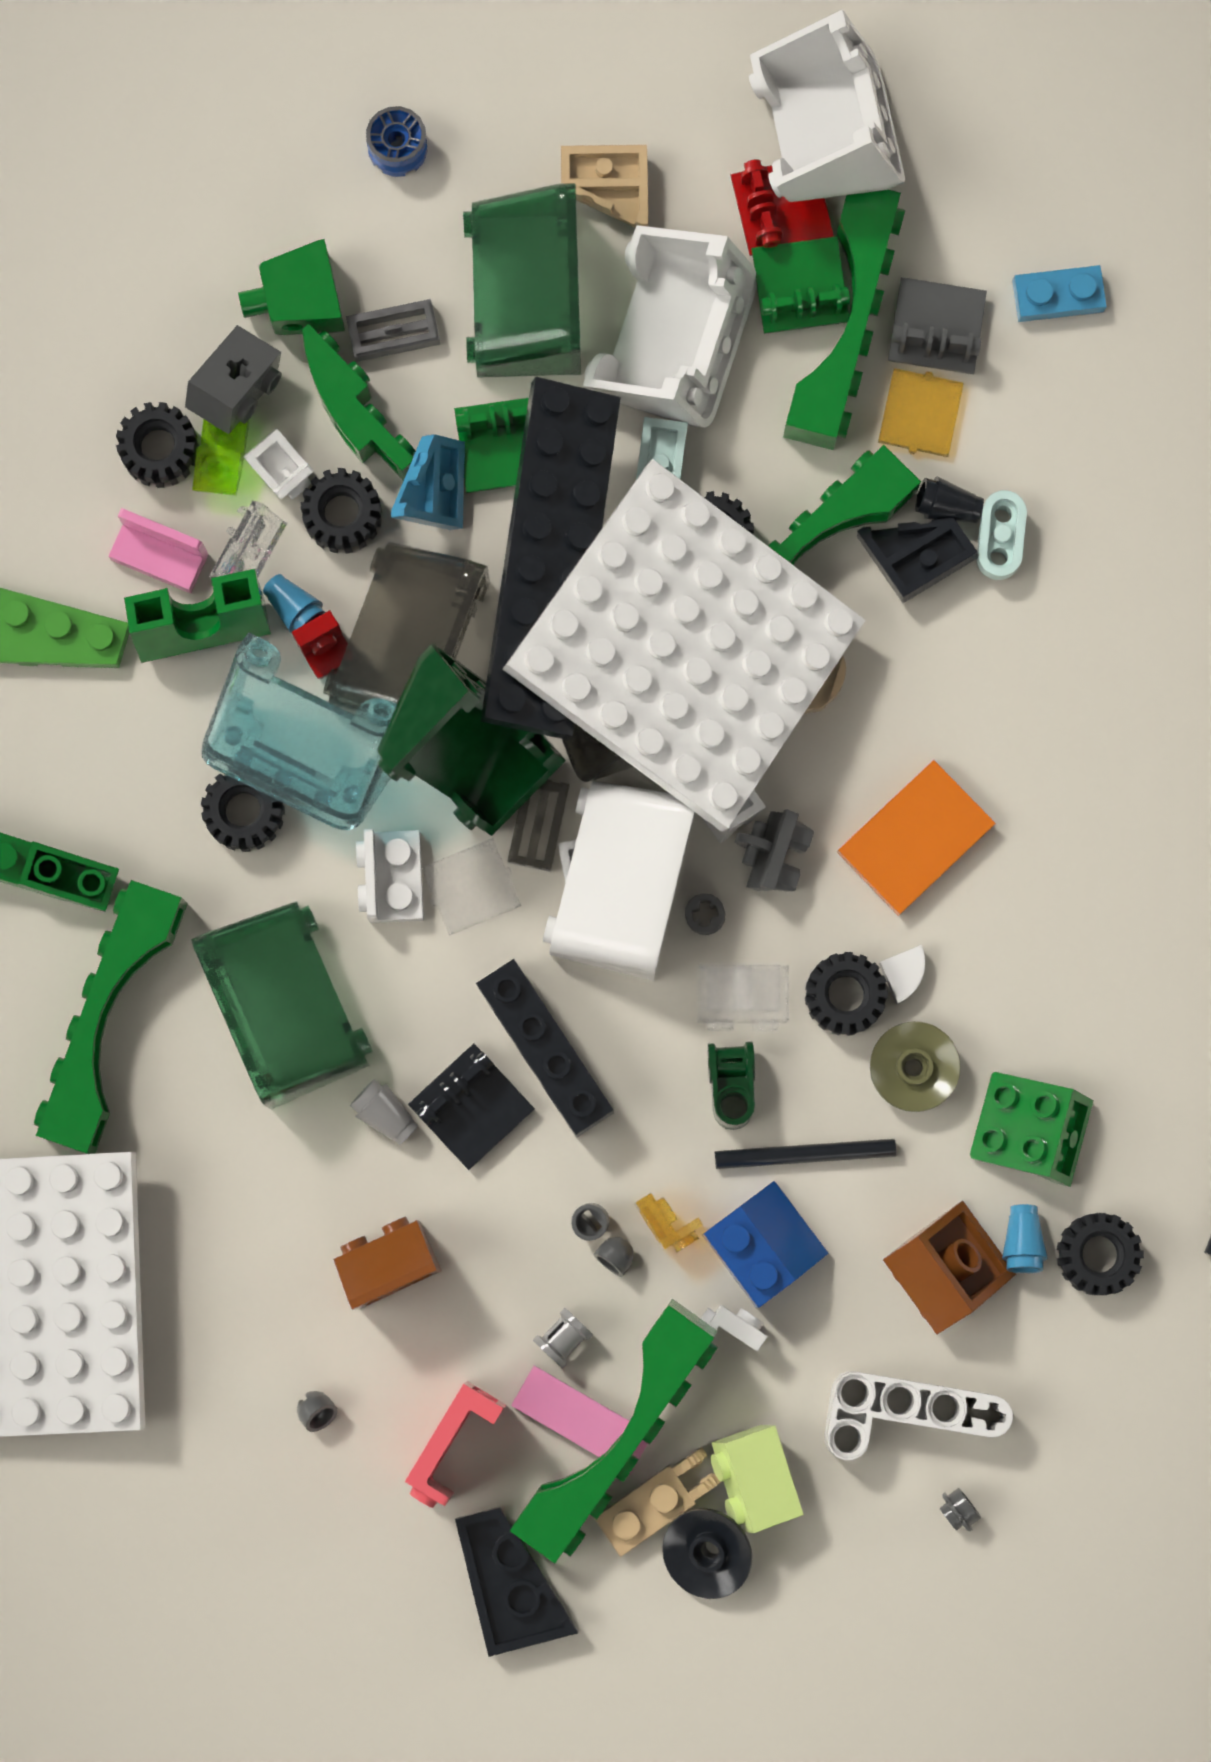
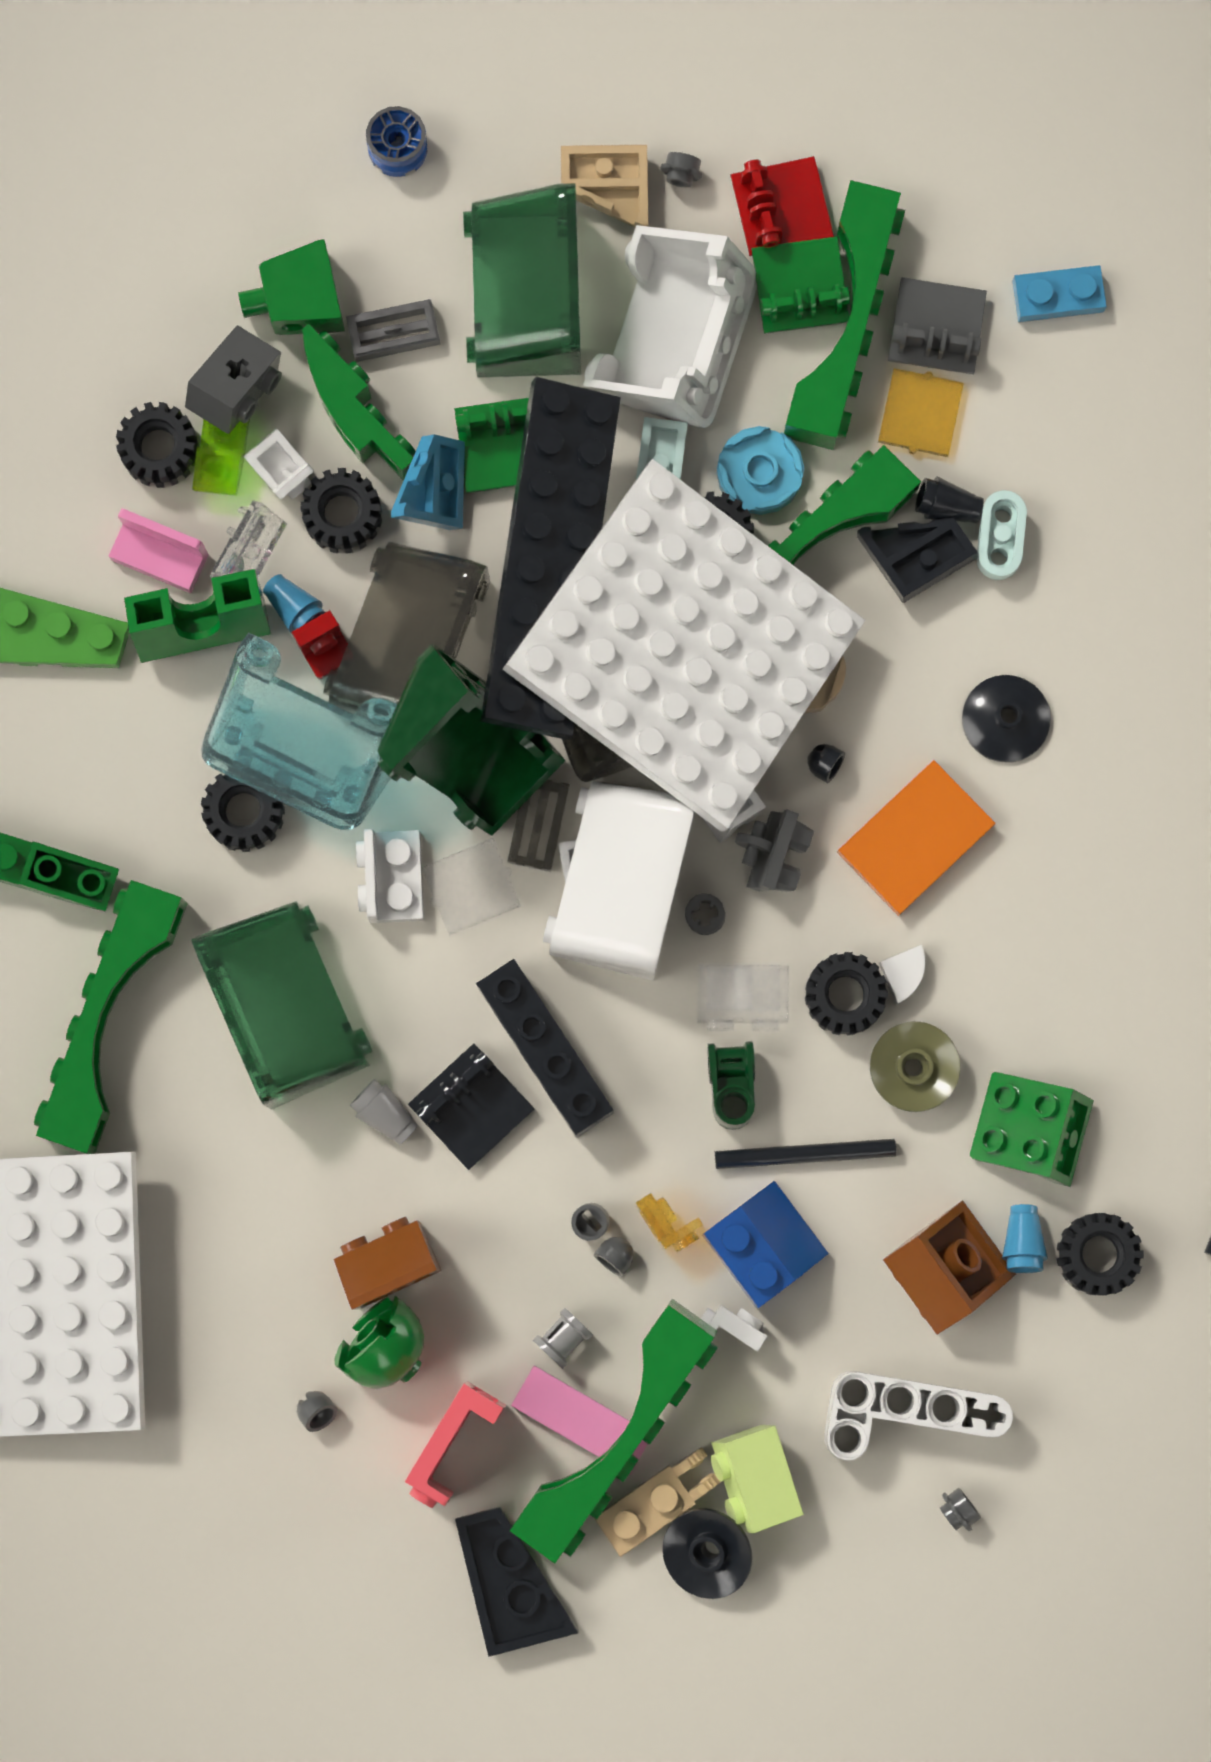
white windscreen [749,9,905,202] -> none
none -> green cylinder [334,1296,424,1389]
none -> dark grey plate [660,152,702,187]
none -> medium azure tile [716,426,804,515]
none -> black hinge [807,744,845,783]
none -> black dish [962,675,1051,763]

